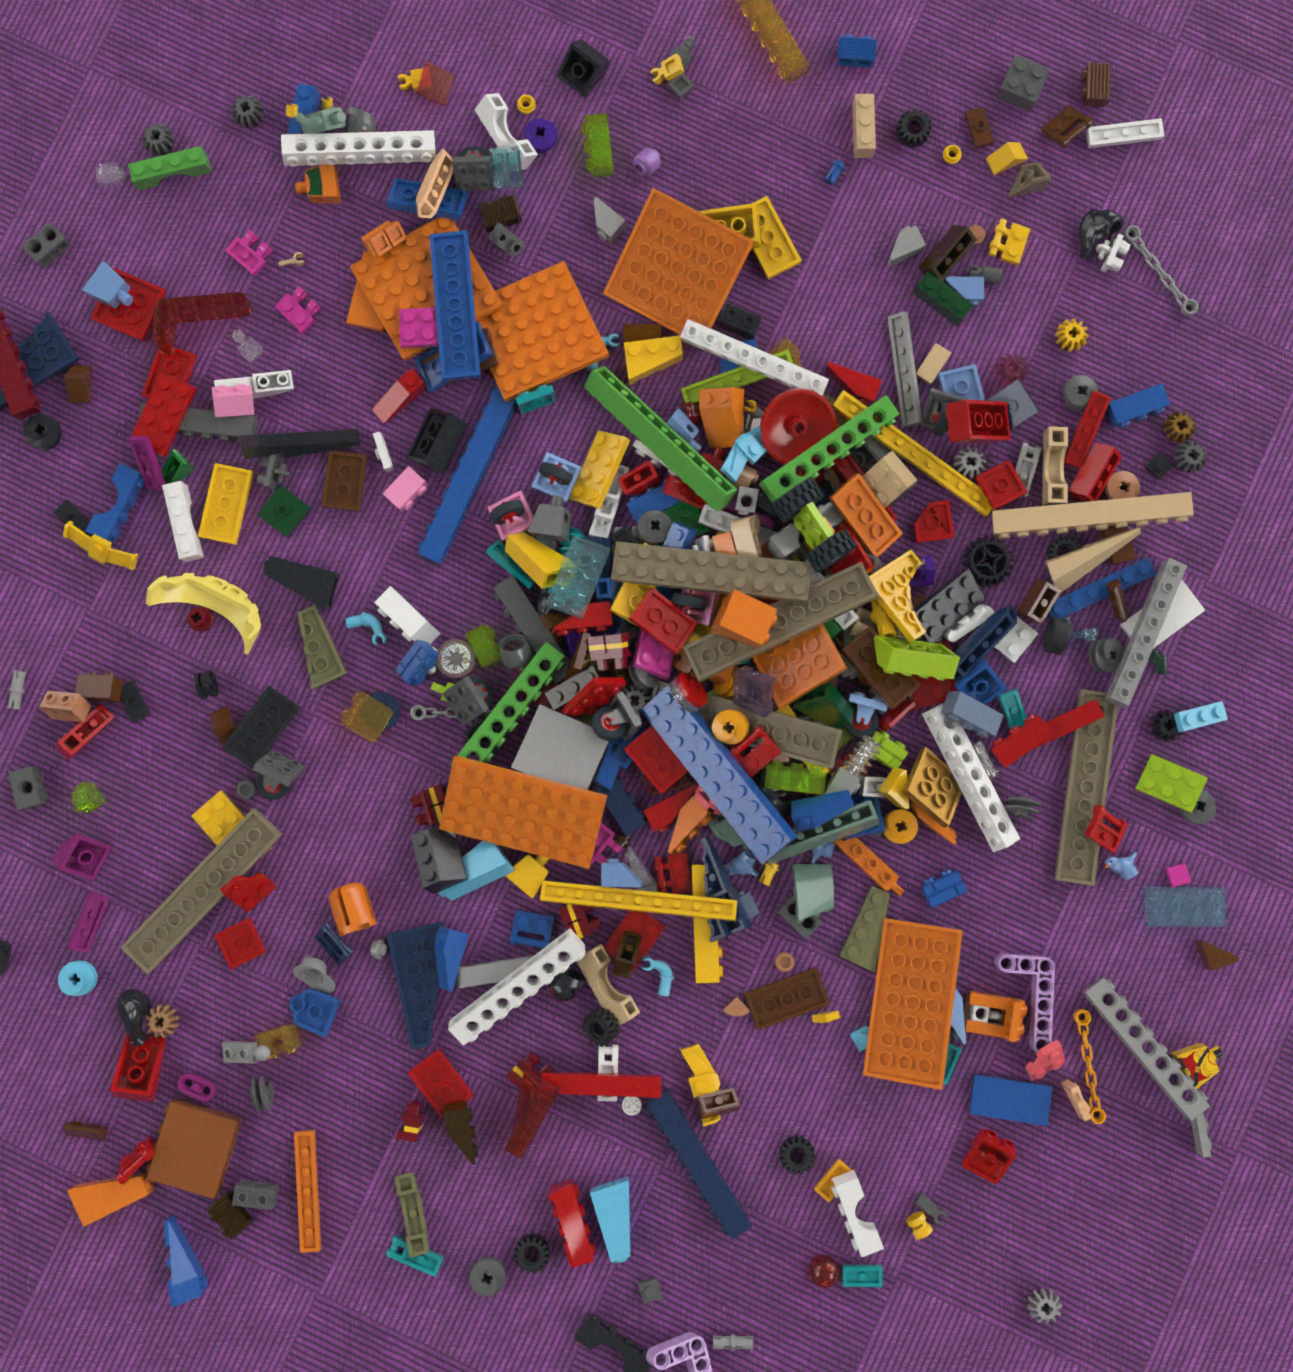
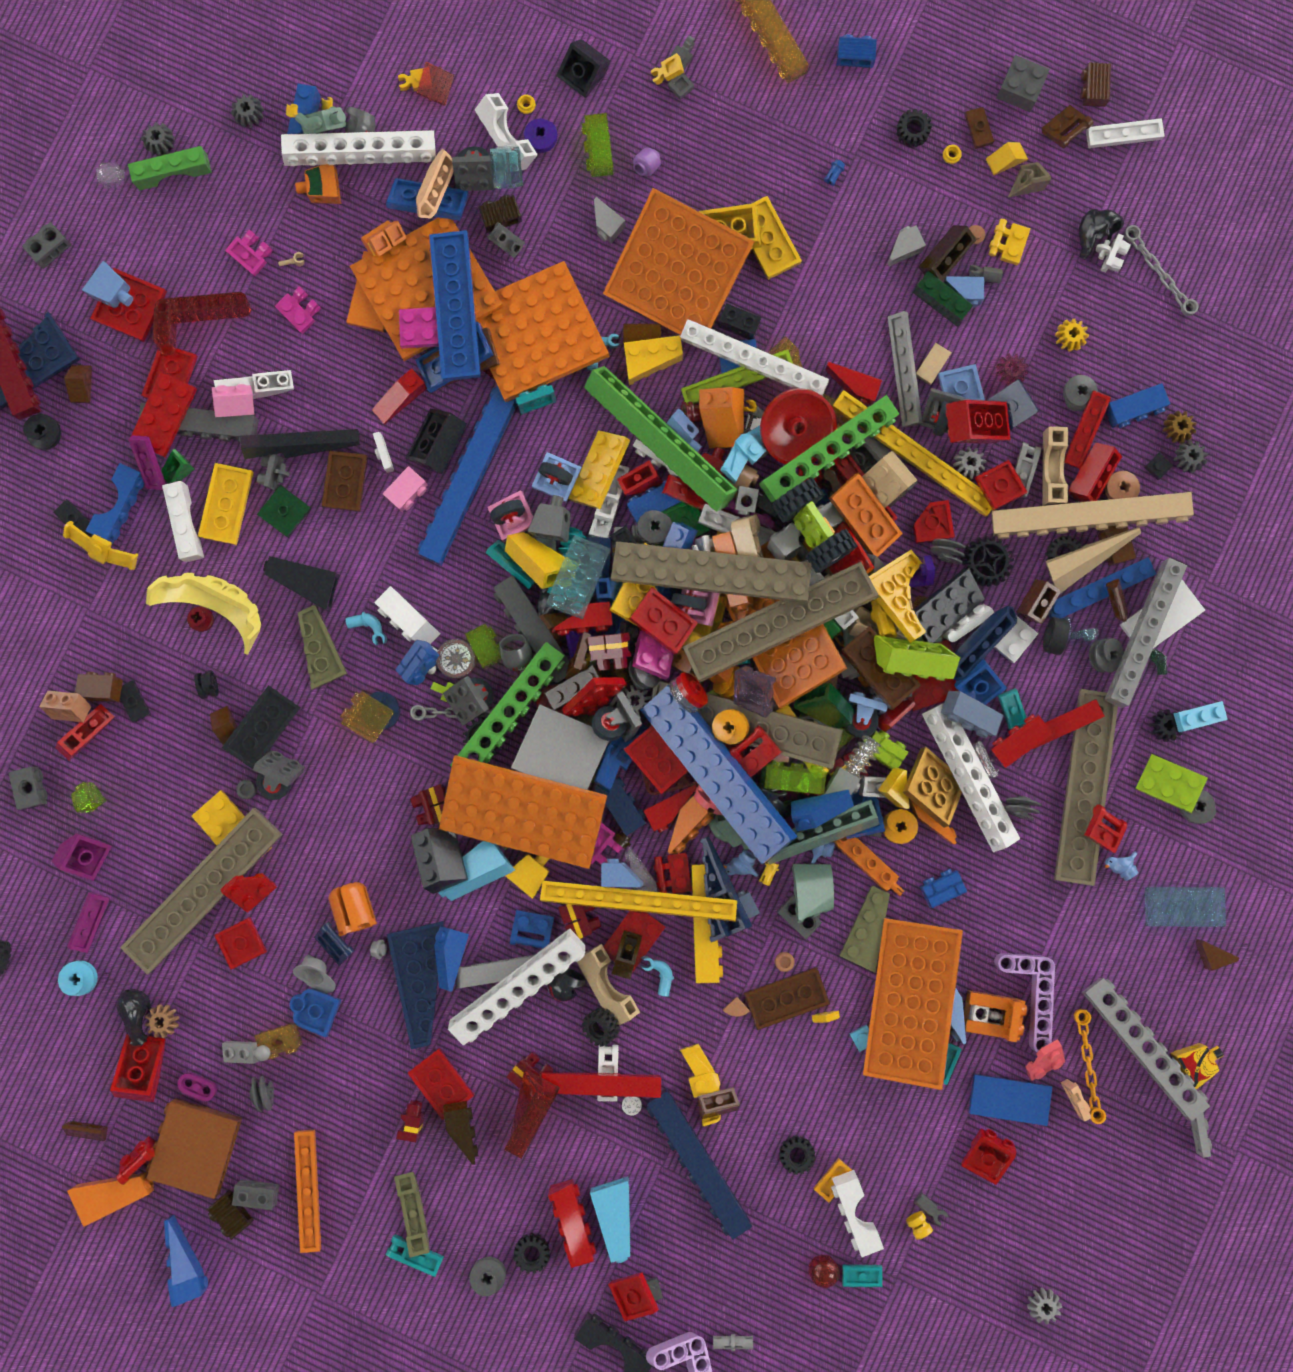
light grey pin [7,670,26,710] -> none
clear plate [231,329,265,364] -> none
orange slope [710,589,777,648] -> none
tan brick [852,94,876,158] -> none
dark pink tile [1165,863,1191,887] -> none
none -> red plate [608,1272,659,1321]
none -> dark grey piece [930,539,966,565]

